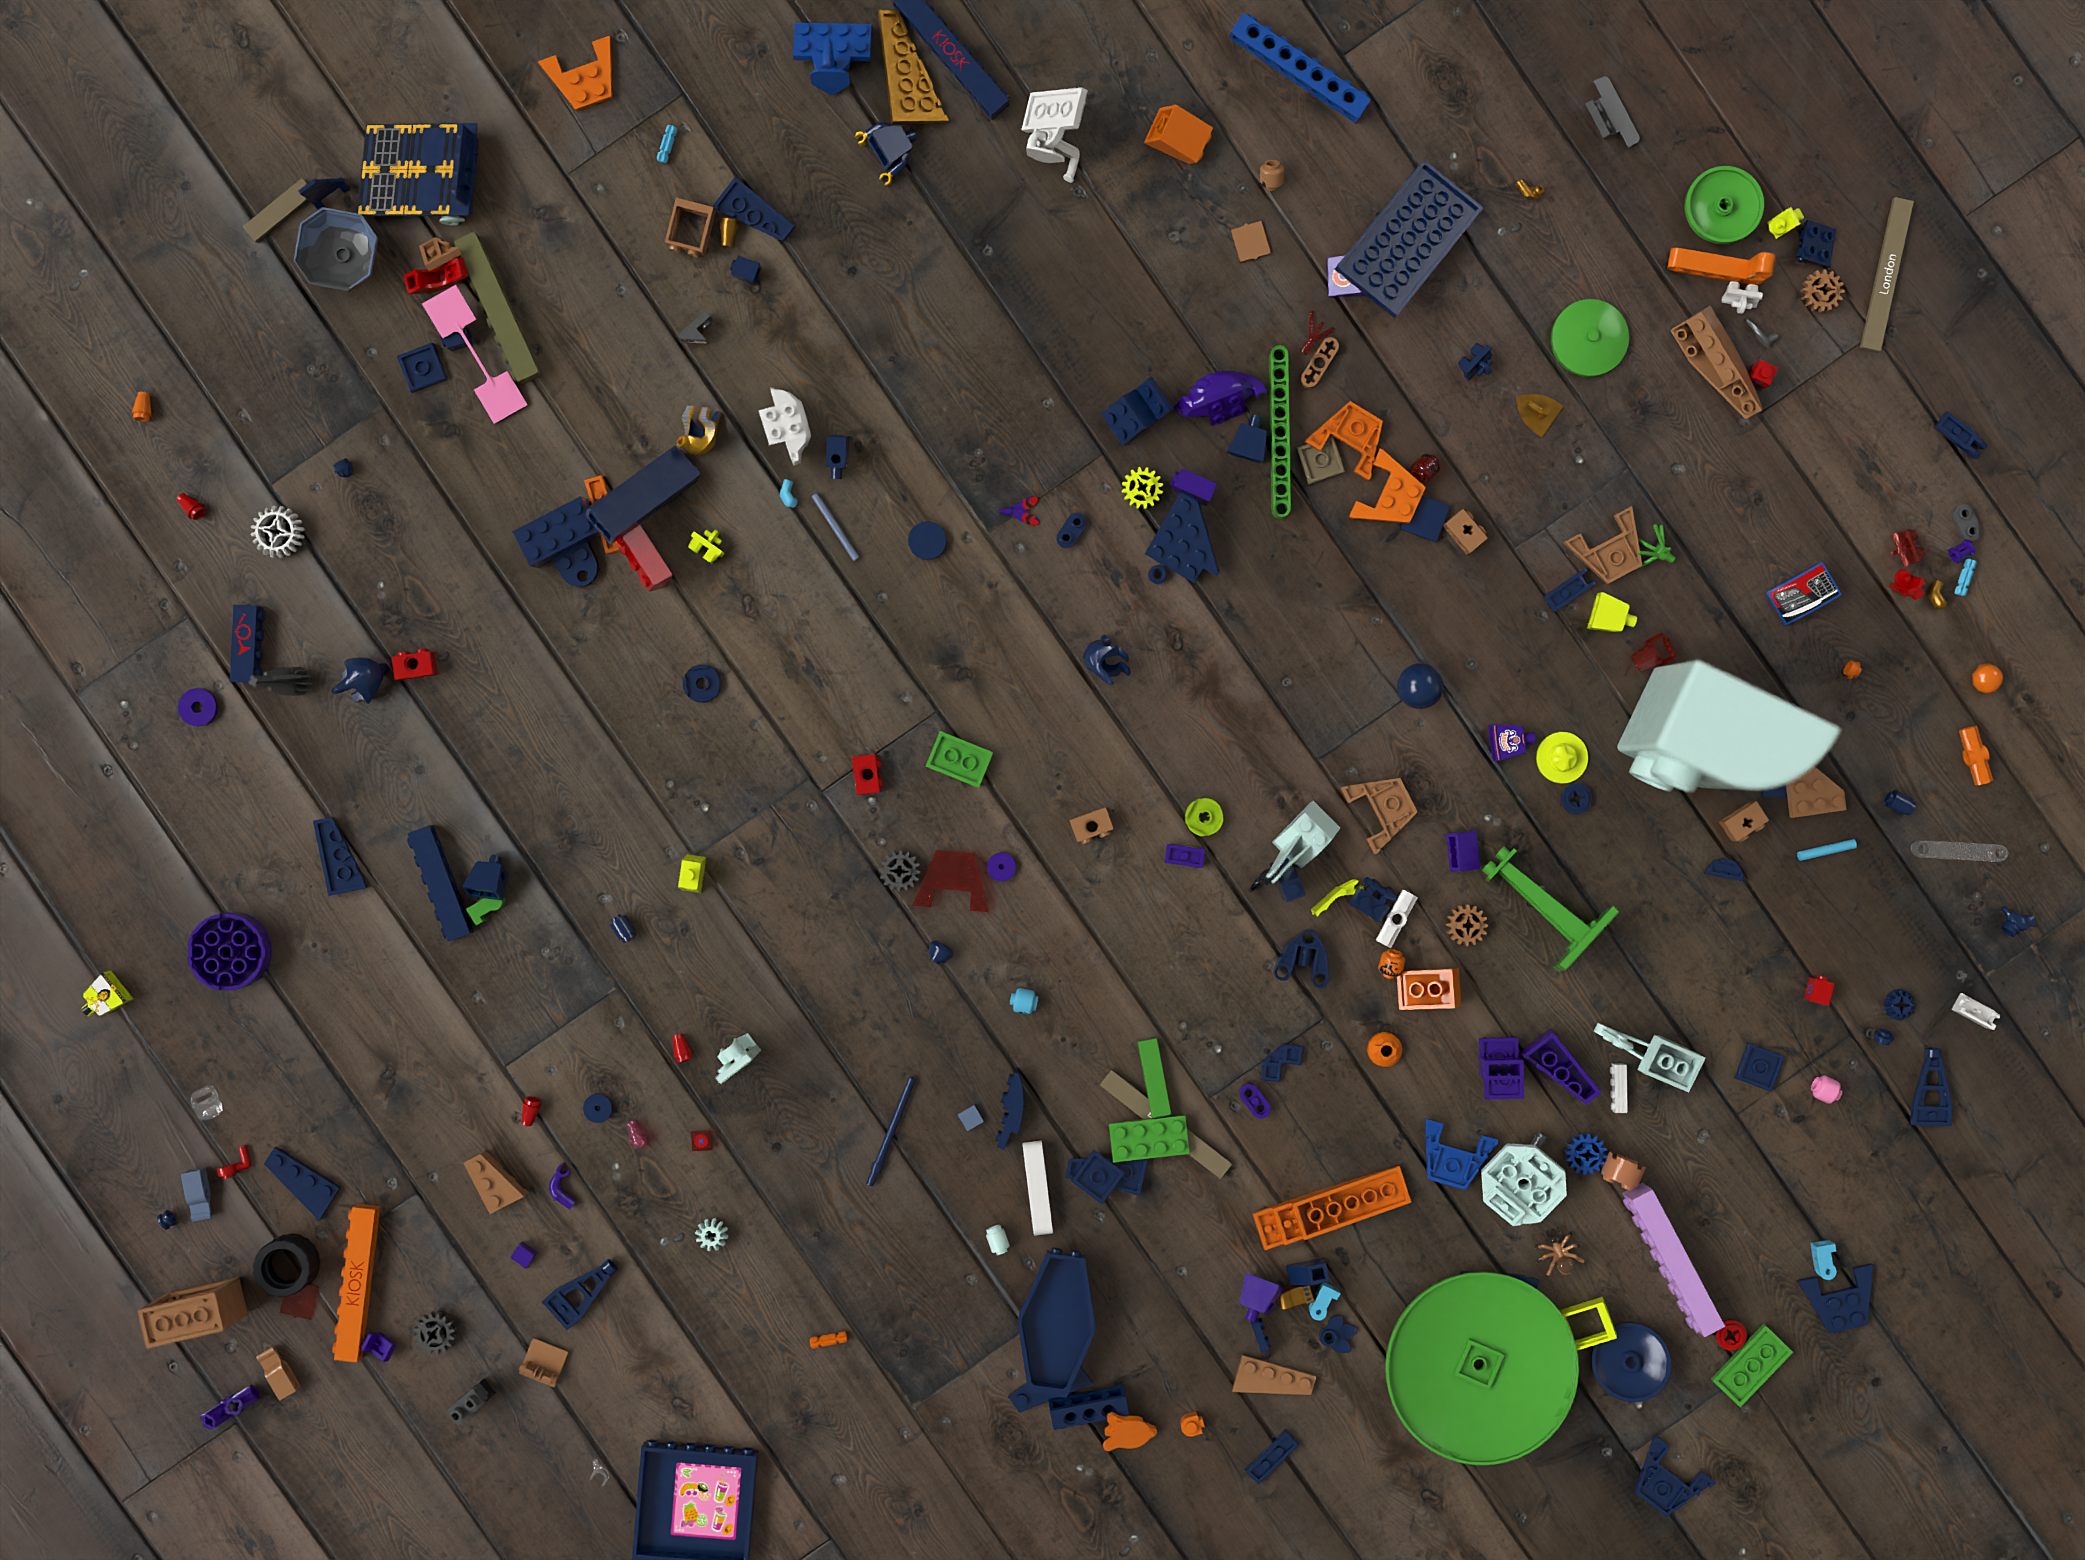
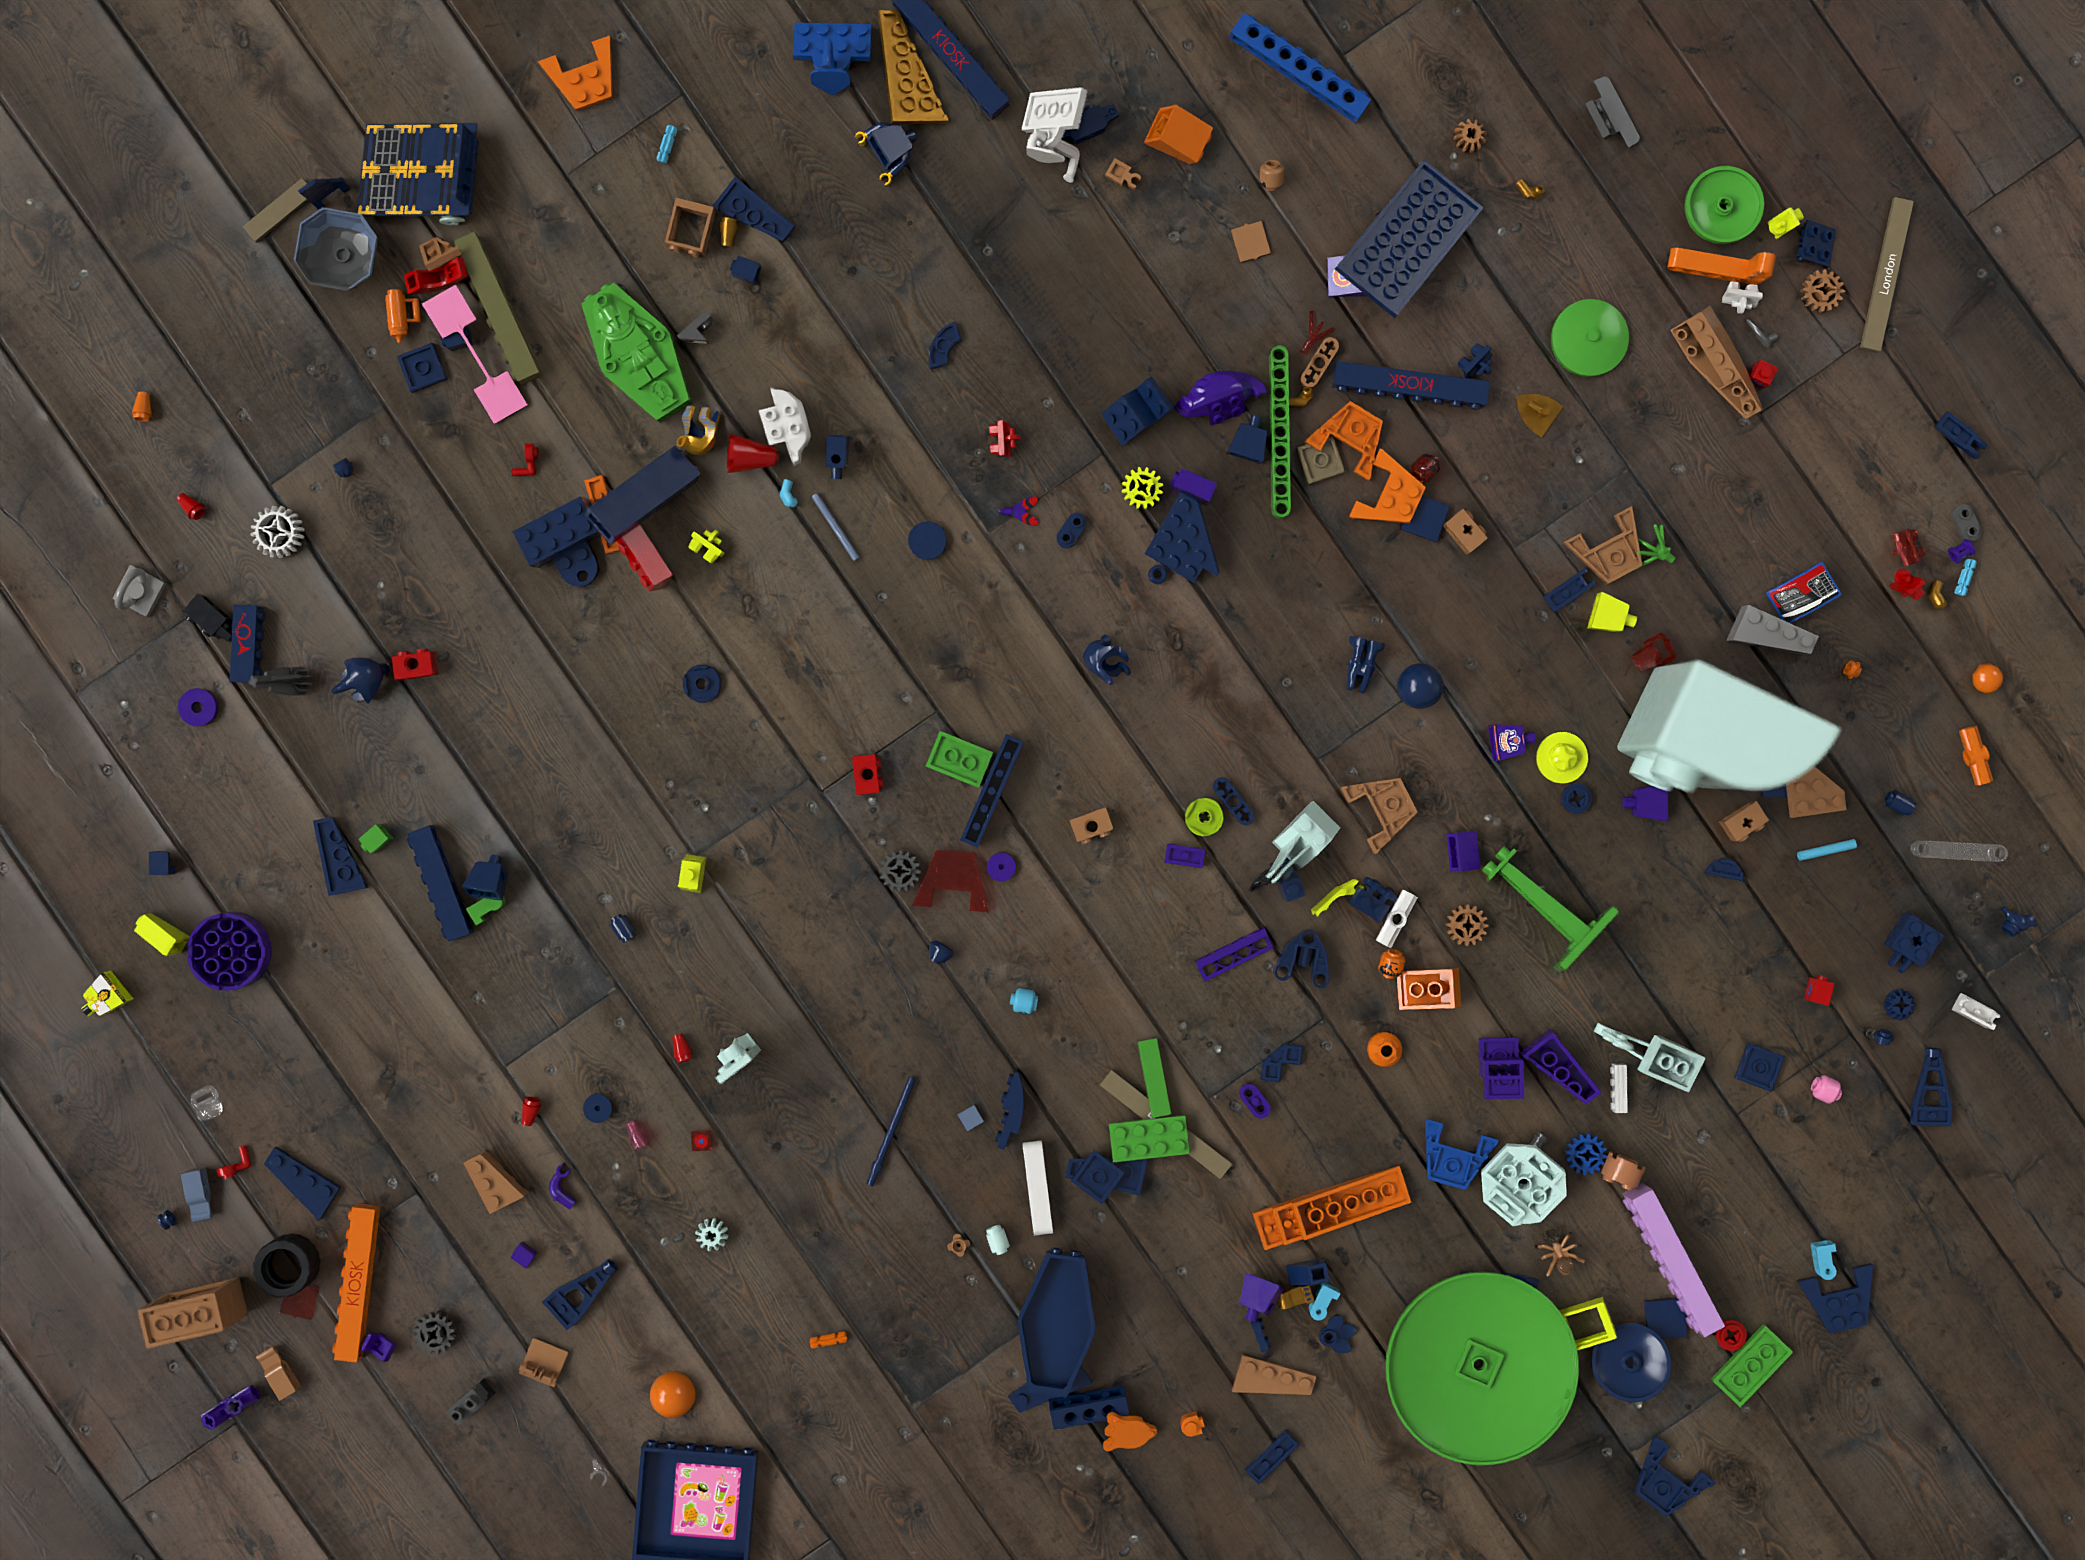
none -> light grey tile [112,565,167,617]
none -> neon yellow slope [134,913,190,956]
none -> dark blue panel [149,851,176,875]
none -> black hinge [182,594,233,642]
none -> bright green brick [358,824,393,854]
none -> orange piece [385,289,421,344]
none -> red plate [512,443,539,476]
none -> bright green container [581,283,692,423]
none -> orange piece [650,1372,696,1418]
none -> red cone [727,434,779,473]
none -> dark blue tile [929,321,962,370]
none -> medium nougat plate [947,1234,970,1257]
none -> dark blue brick [960,734,1024,848]
none -> red hips [989,420,1021,457]
none -> dark blue hinge [1061,104,1119,145]
none -> medium nougat plate [1105,158,1141,190]
none -> dark purple fence [1194,927,1273,981]
none -> dark blue beam [1213,778,1254,825]
none -> pearl gold arm [1289,387,1313,407]
none -> dark blue brick [1332,361,1490,410]
none -> dark blue piece [1346,636,1385,693]
none -> medium nougat gear [1453,118,1487,153]
none -> dark purple torso [1622,786,1668,821]
none -> dark blue tile [1644,1298,1687,1339]
none -> light grey wedge [1726,605,1819,655]
none -> dark blue hinge [1884,913,1944,974]

